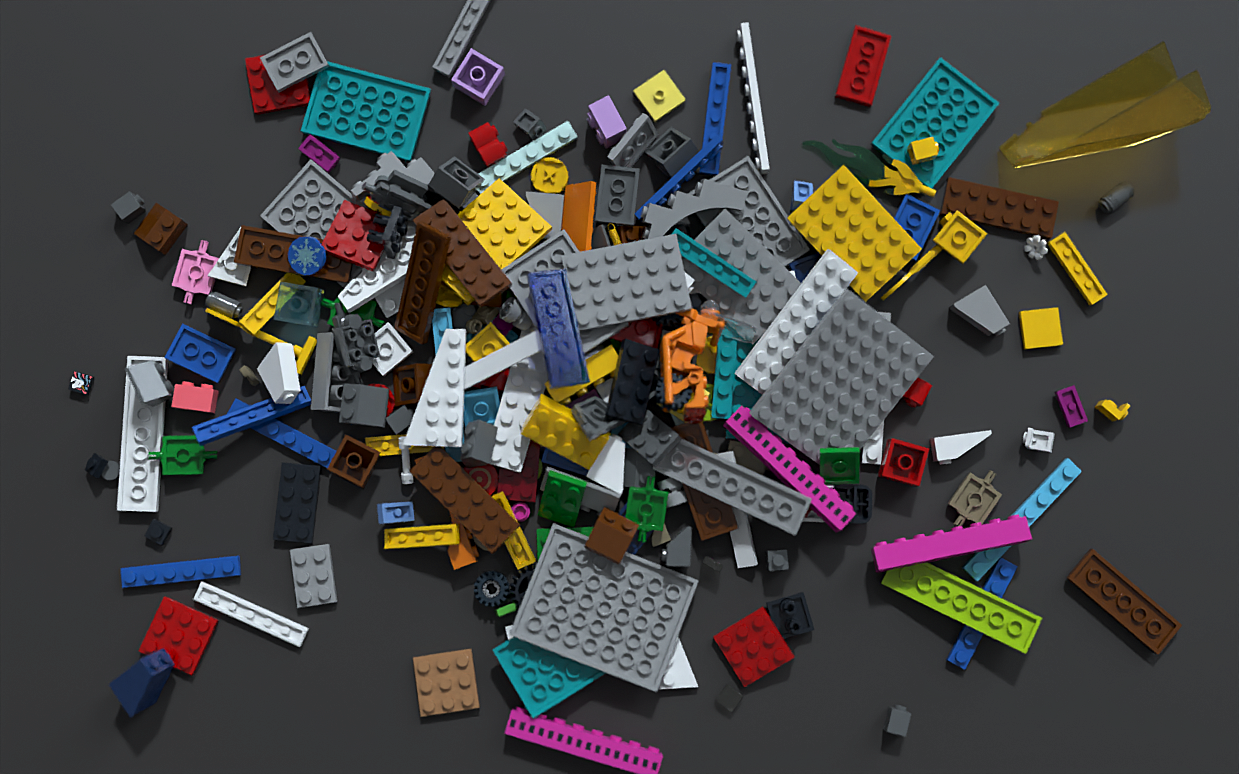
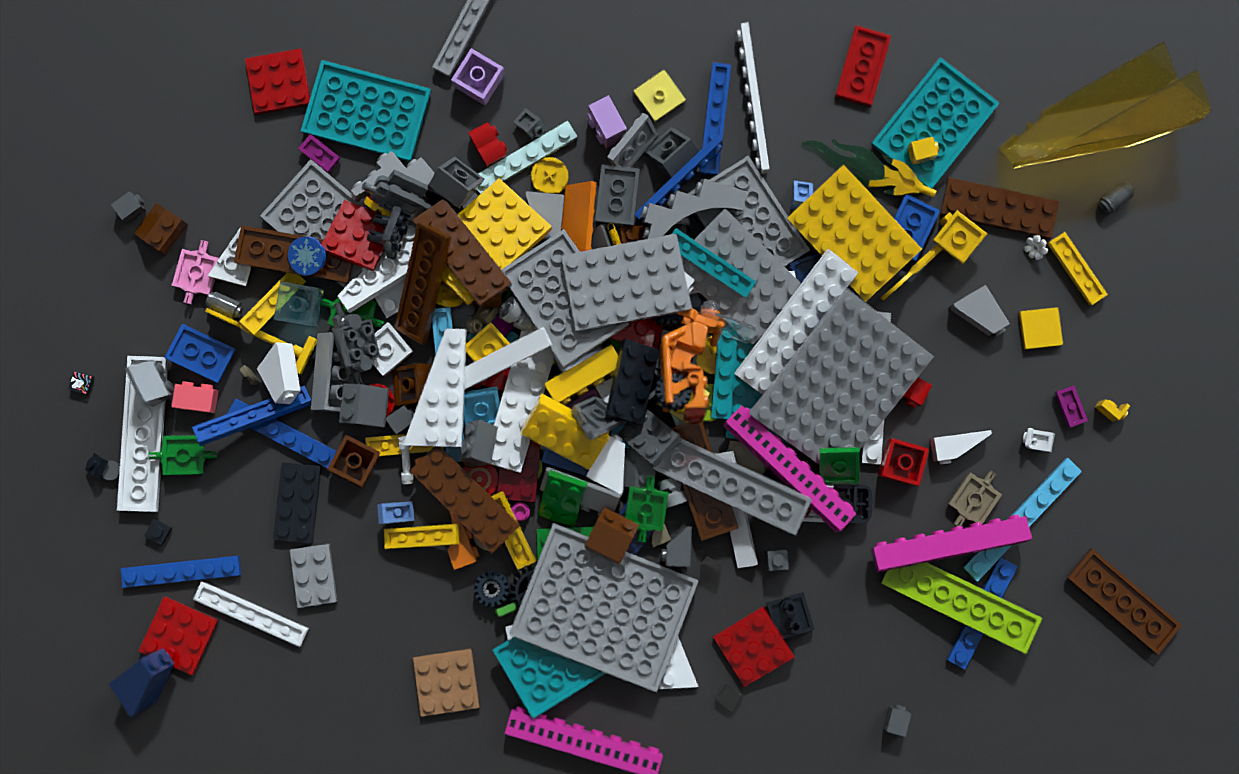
light grey plate [260,32,330,92] -> none
clear blue plate [526,268,590,389] -> none

